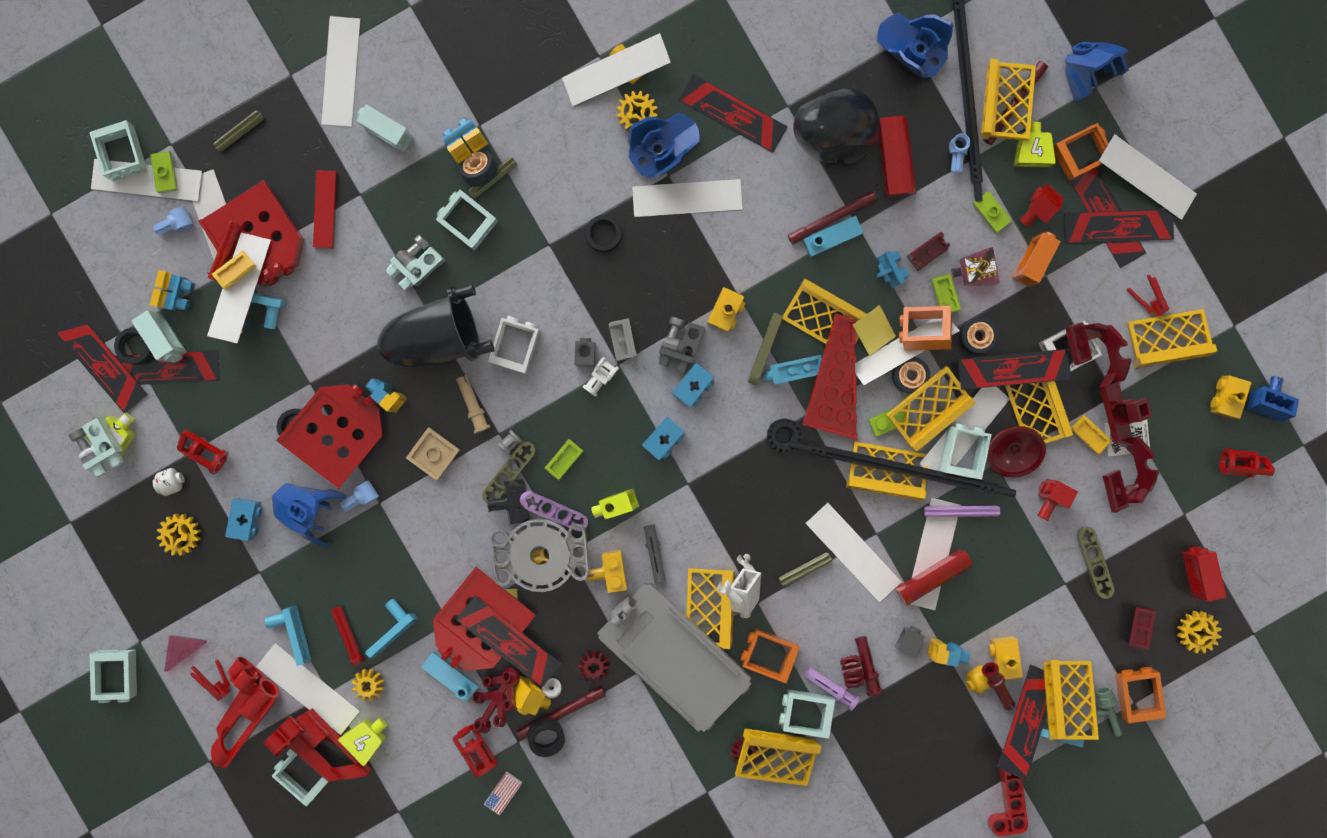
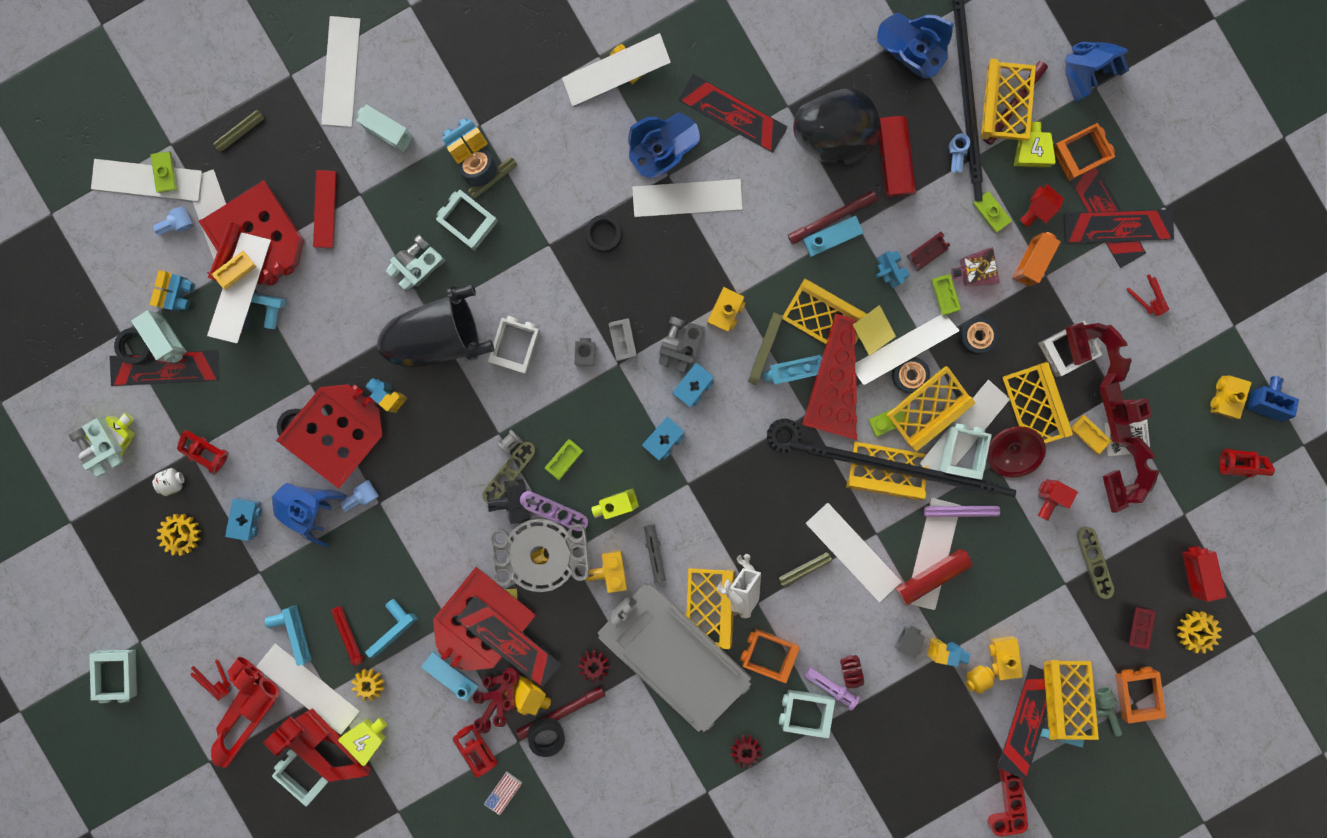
black sticker [54,312,147,413] -> none
light aqua window [89,120,147,181] -> none
clear pink tile [164,635,206,672] -> none
tan plate [406,427,460,481] -> none
tan pin [456,375,491,434] -> none
white tile [542,678,562,699] -> none
white connector [582,357,619,397] -> none
yellow gear [616,91,658,131] -> none
yellow fence [735,729,822,786] -> none
dark red pin [855,636,884,696] -> none
orange window [899,306,952,350] -> none
black sticker [958,349,1071,390] -> none
dark red pin [981,662,1015,710] -> none
white sticker [1099,134,1197,220] -> none
yellow fence [1127,309,1217,368] -> none

